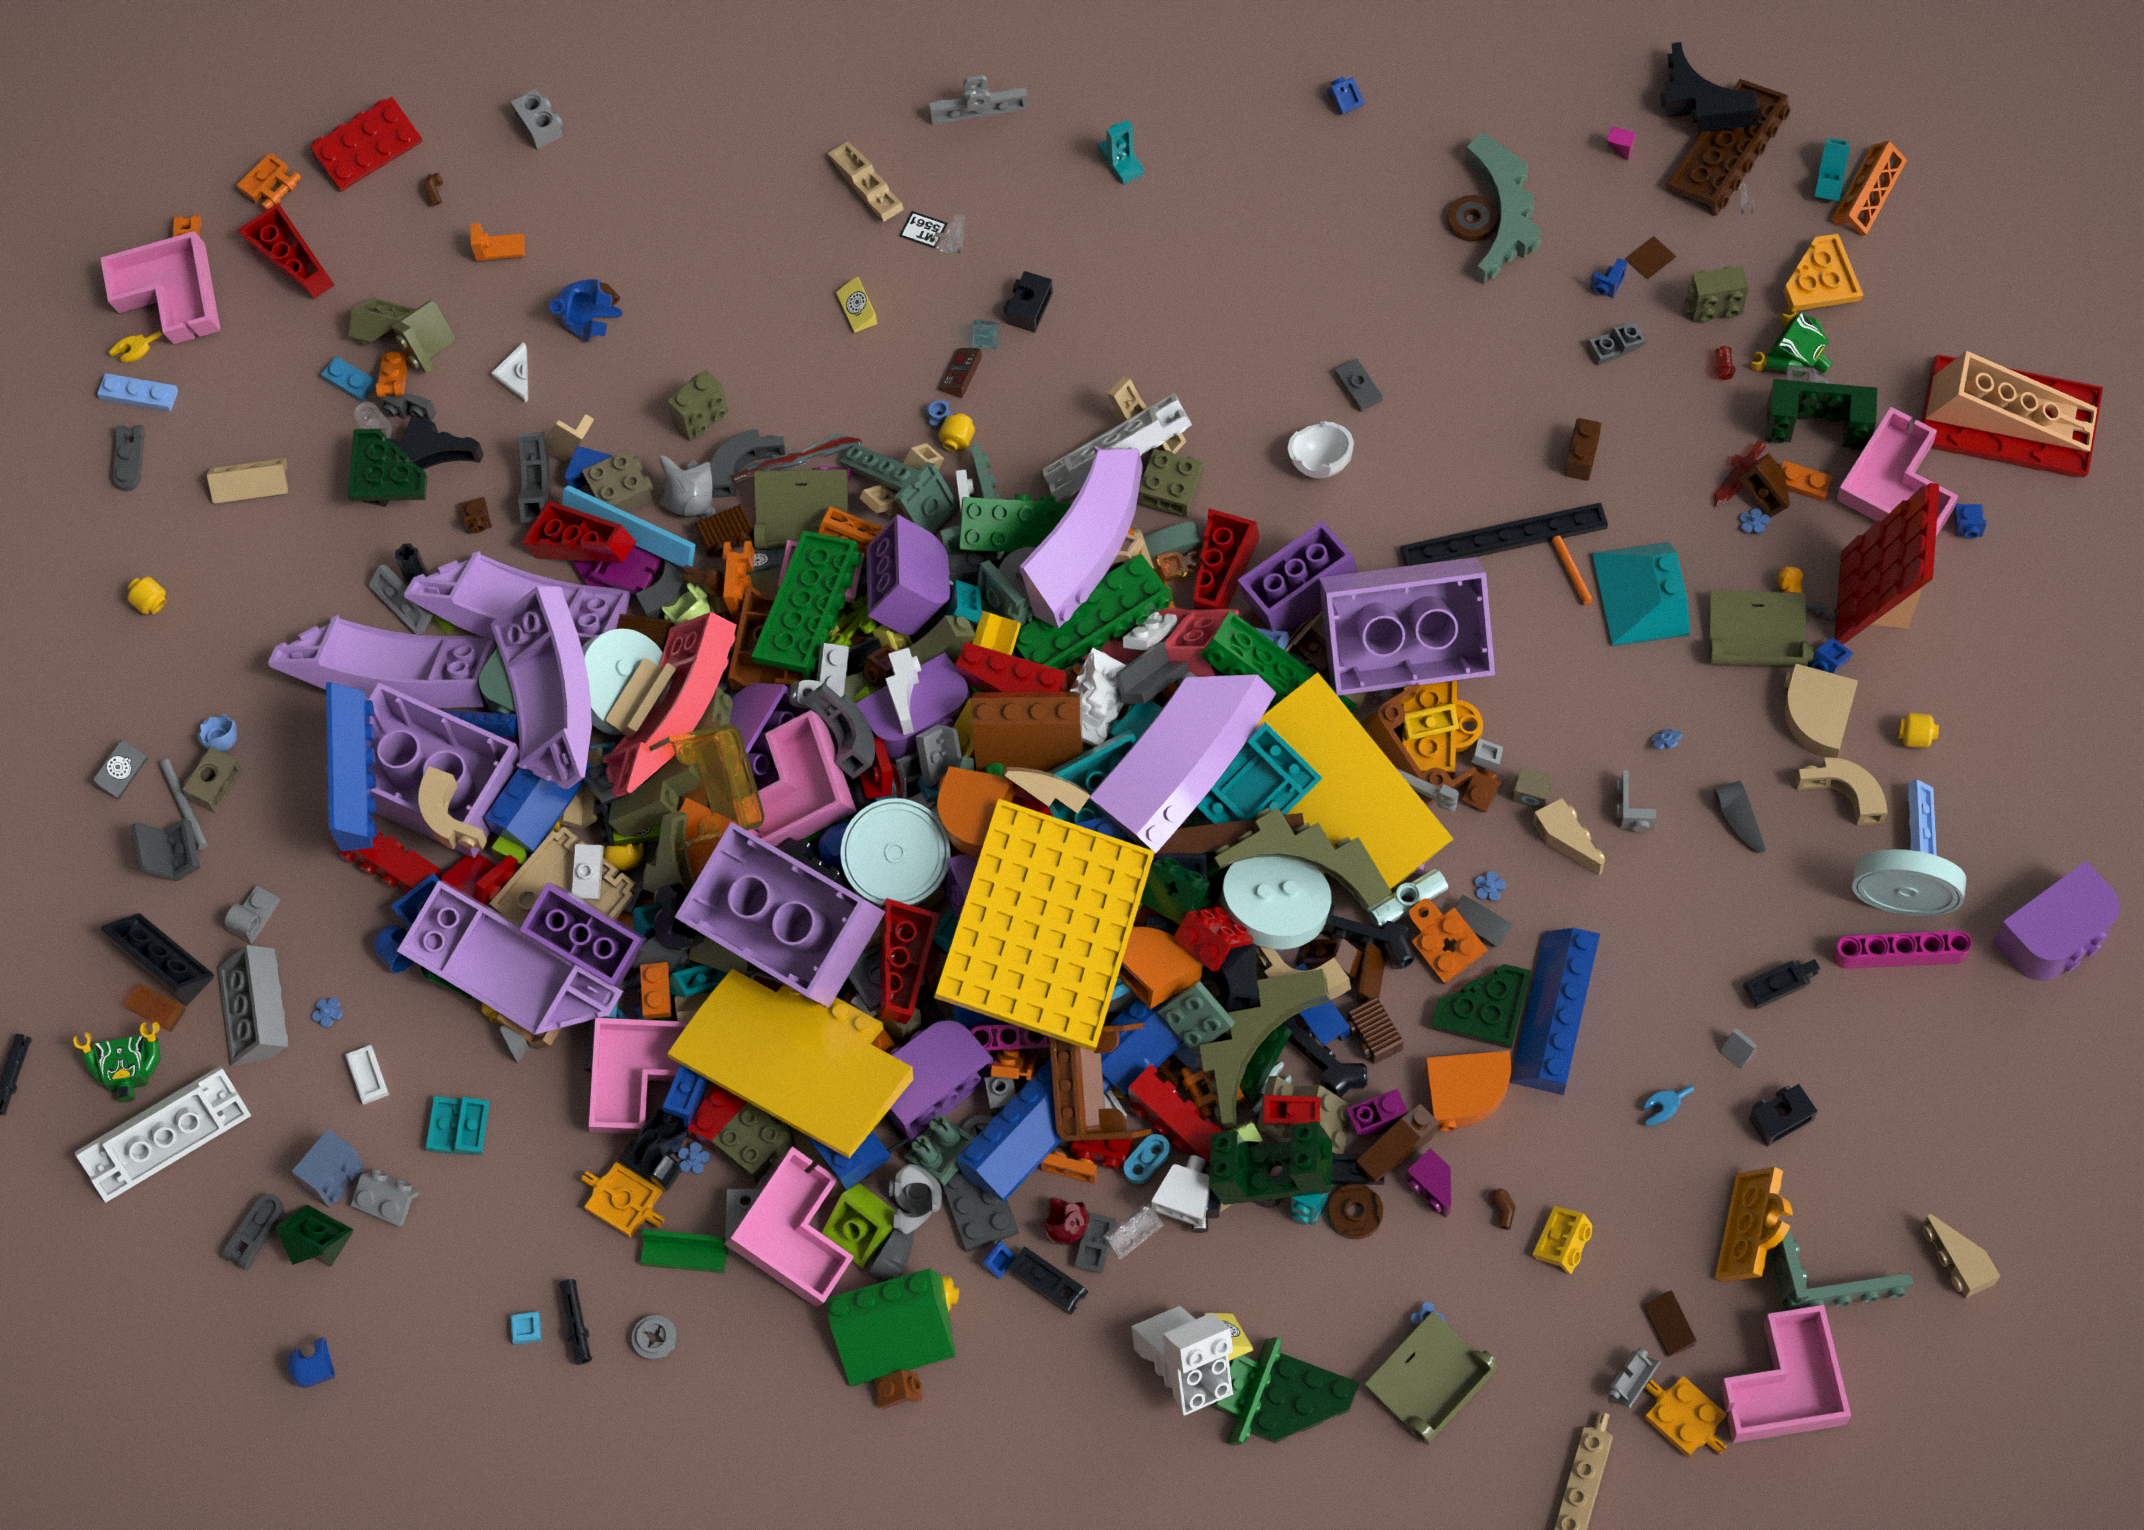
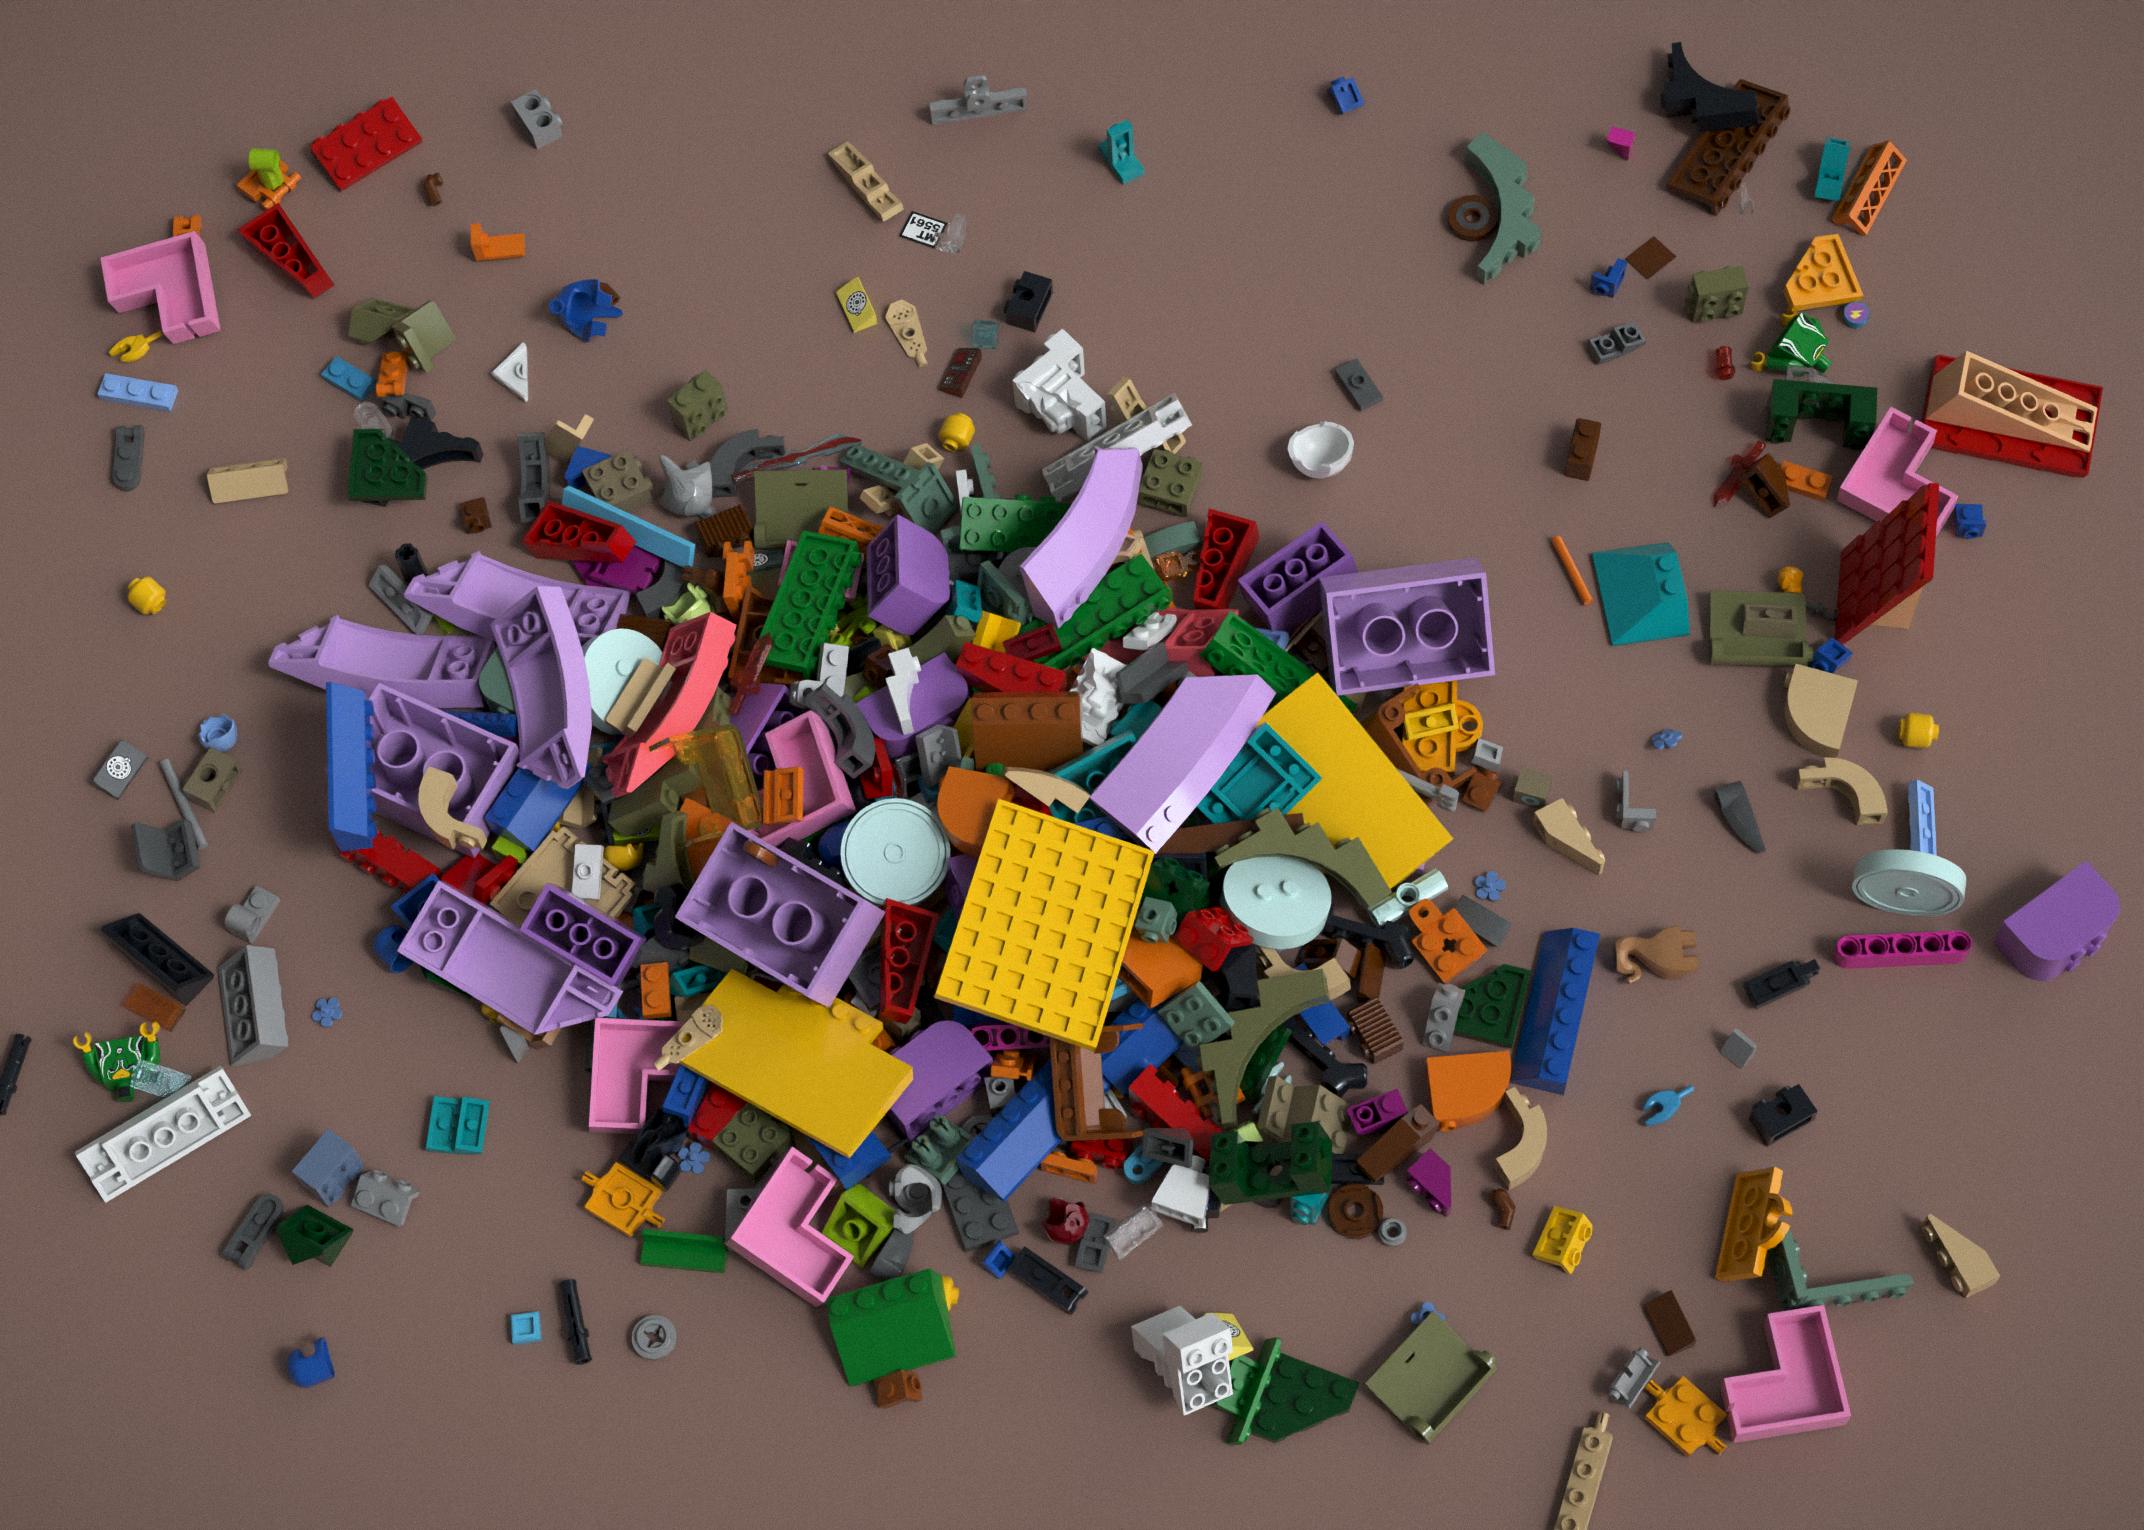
white tile [345,1045,389,1105] -> none
medium blue plate [925,400,953,427] -> none
red slope [1263,1095,1320,1128] -> none
black tile [1400,502,1608,566] -> none
medium blue plant [1740,508,1770,534] -> none
none -> clear light blue plate [129,1060,192,1098]
none -> lime piece [249,148,284,190]
none -> tan piece [652,1005,723,1071]
none -> clear red sword [728,632,772,716]
none -> dark orange tile [742,840,779,868]
none -> orange plate [763,766,804,825]
none -> tan piece [885,300,928,367]
none -> dark red plate [1003,623,1062,661]
none -> white brick [1012,329,1107,442]
none -> sand green brick [1134,897,1178,944]
none -> dark grey slope [1142,1128,1193,1168]
none -> light grey plate [1378,1218,1407,1247]
none -> light grey bracket [1423,983,1465,1052]
none -> tan arch [1494,1087,1547,1191]
none -> medium nougat hips [1613,925,1699,984]
none -> dark tan slope [1742,603,1798,638]
none -> tile [1843,302,1870,328]

